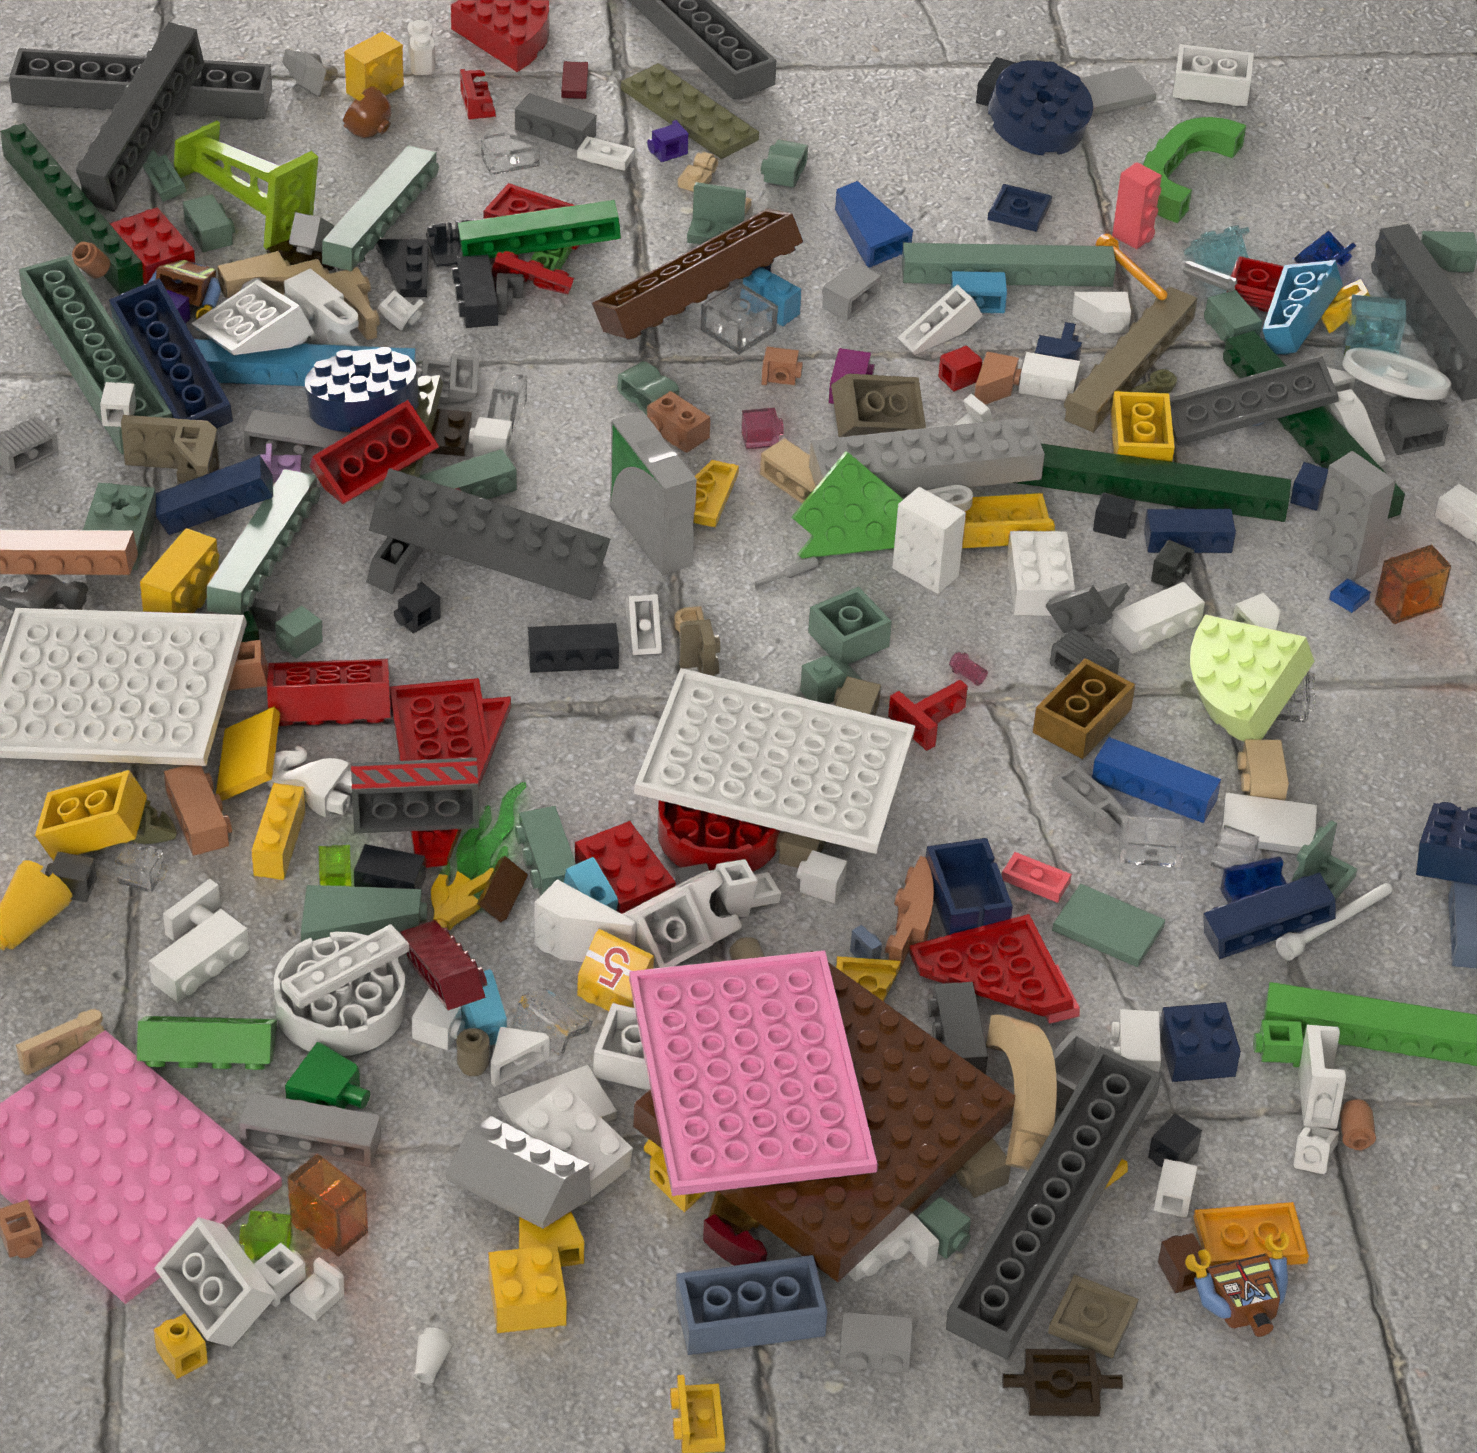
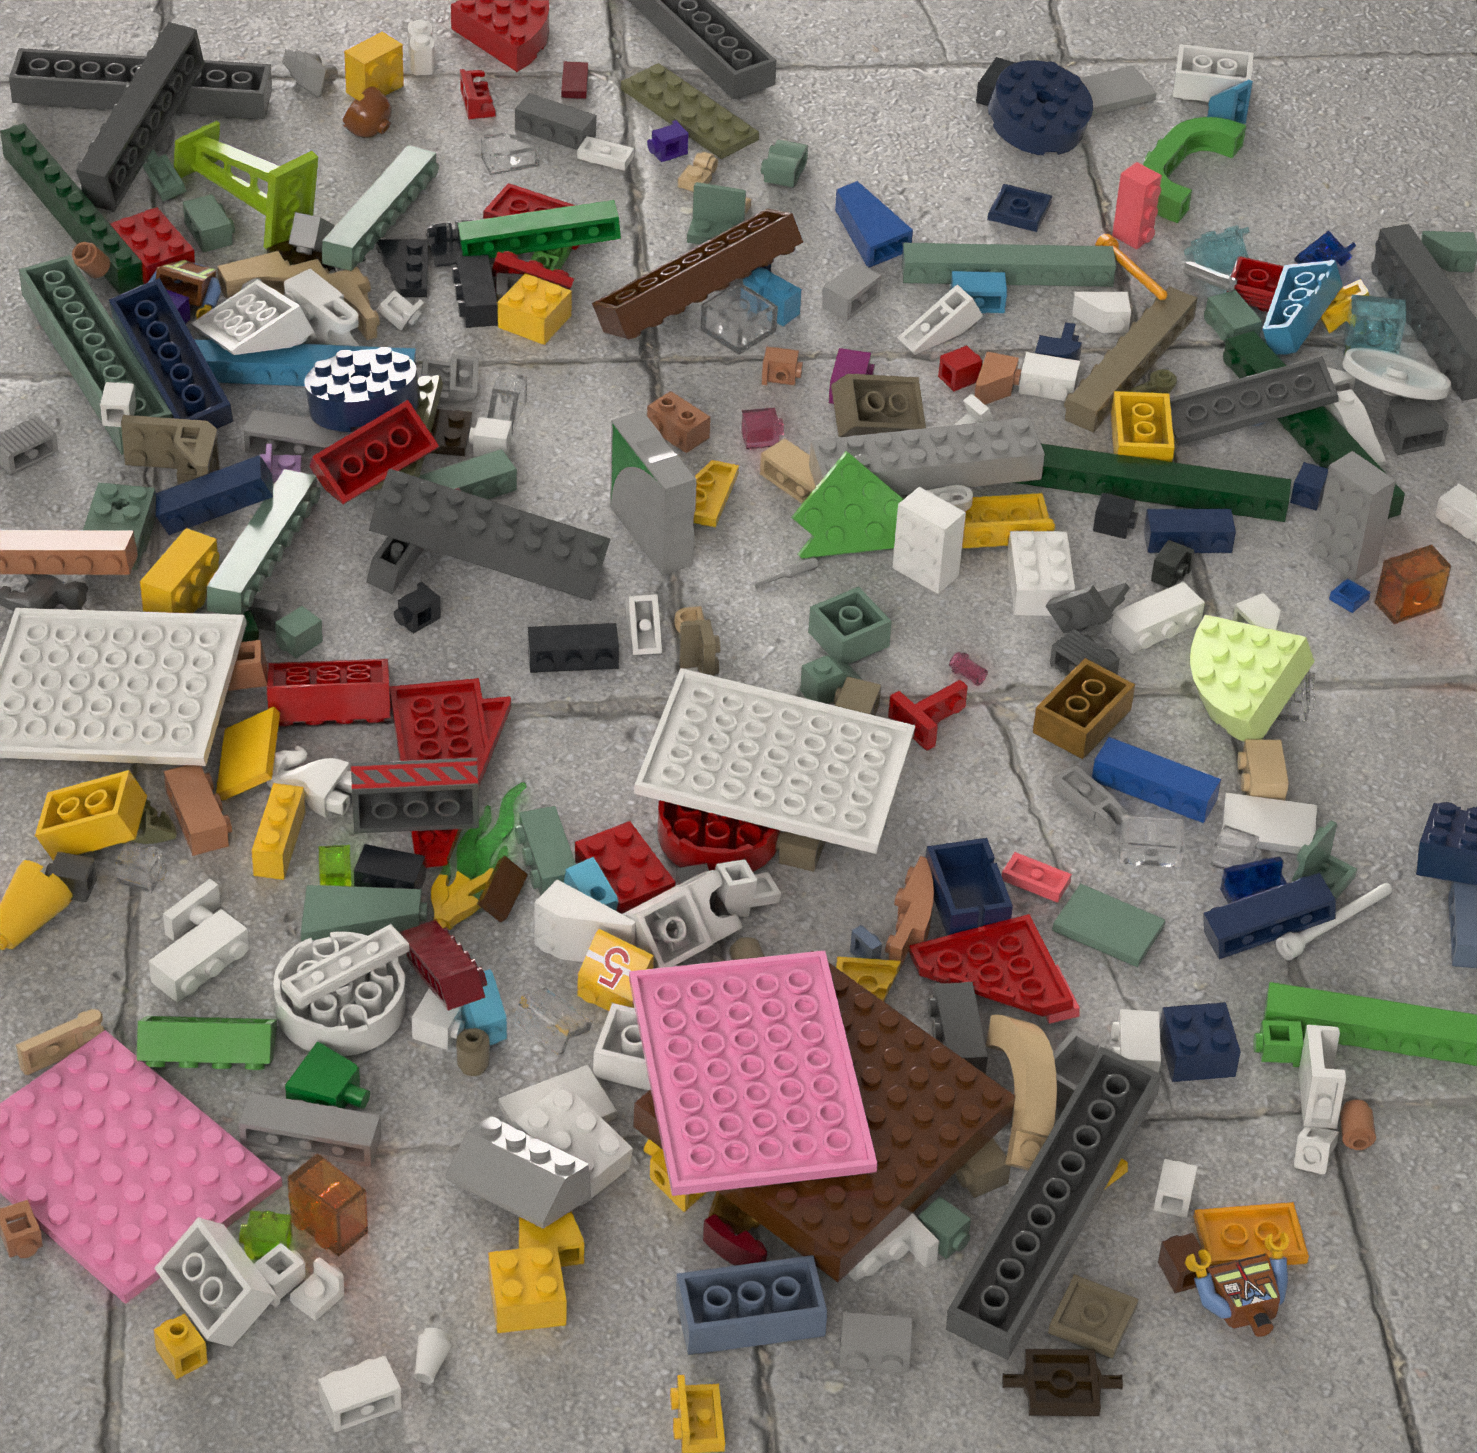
white slope [491,1027,550,1087] -> none
sand green brick [617,361,680,415] -> none
white brick [797,850,847,904] -> none
black brick [1148,1113,1202,1168] -> none
none -> white brick [318,1355,402,1432]
none -> yellow brick [498,273,572,345]
none -> dark azure slope [1207,79,1253,124]

